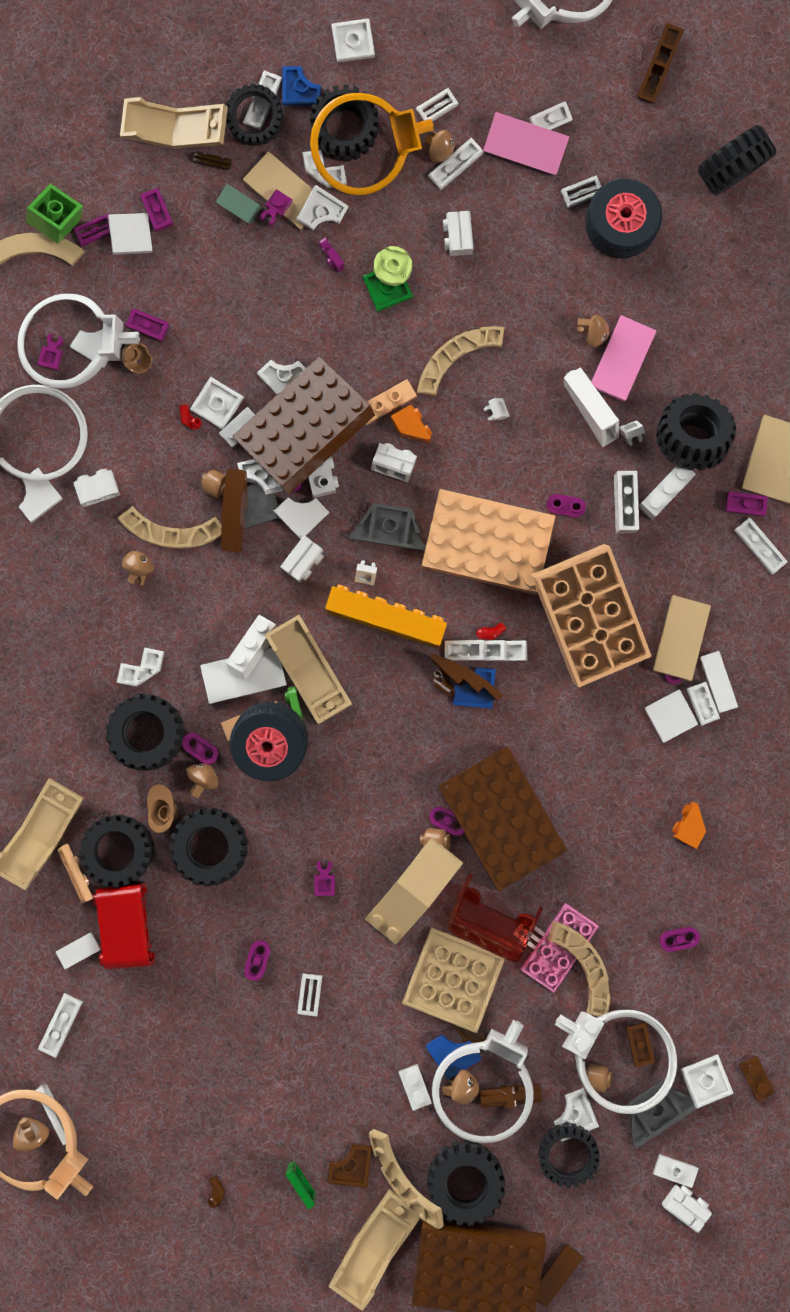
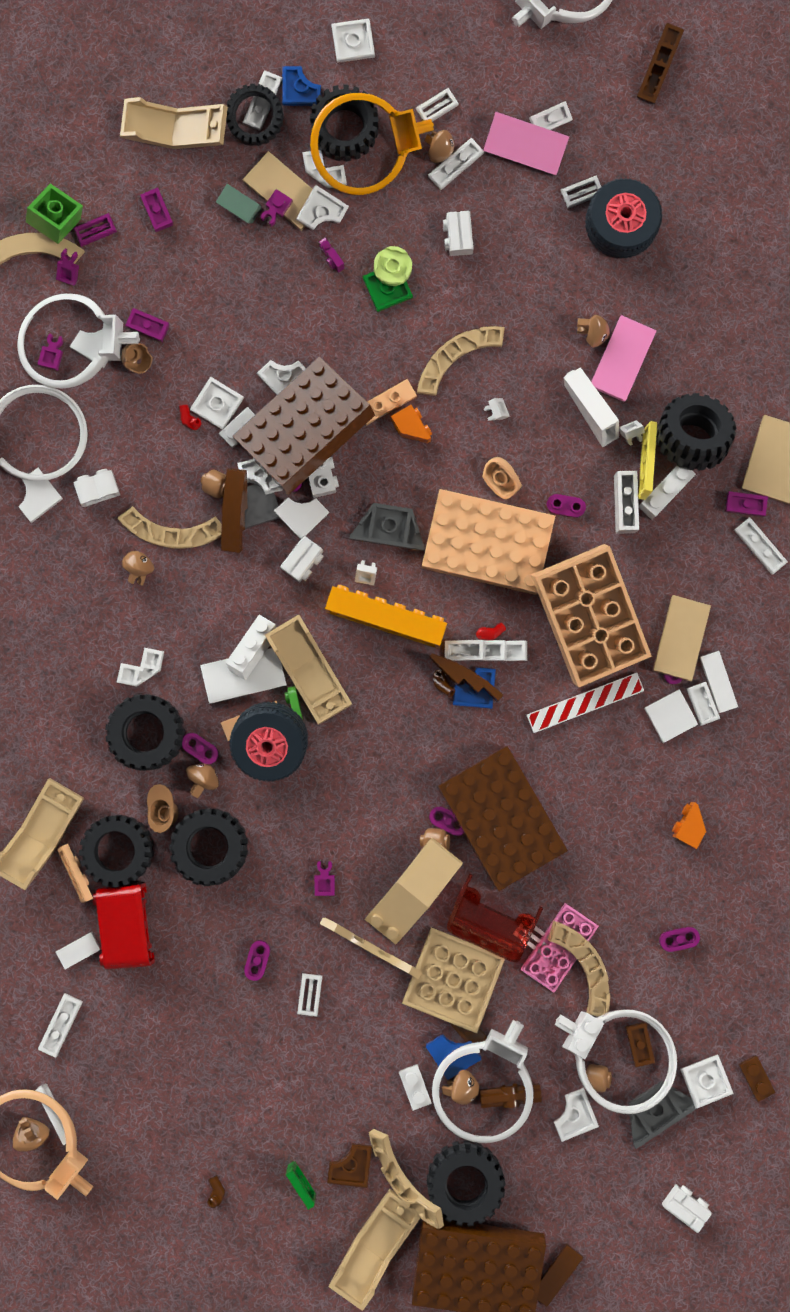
white tile [108,213,152,255] -> none
dark brown axle [193,151,232,170] -> none
white brick [371,443,417,483] -> none
black tyre [539,1123,600,1188] -> none
white plate [653,1154,699,1188] -> none
black tyre [698,125,776,196] -> none
none -> magenta plate [56,248,79,286]
none -> tan tile [320,917,422,979]
none -> light nougat piece [482,457,522,499]
none -> tile [526,673,644,733]
none -> light yellow tile [638,421,657,500]

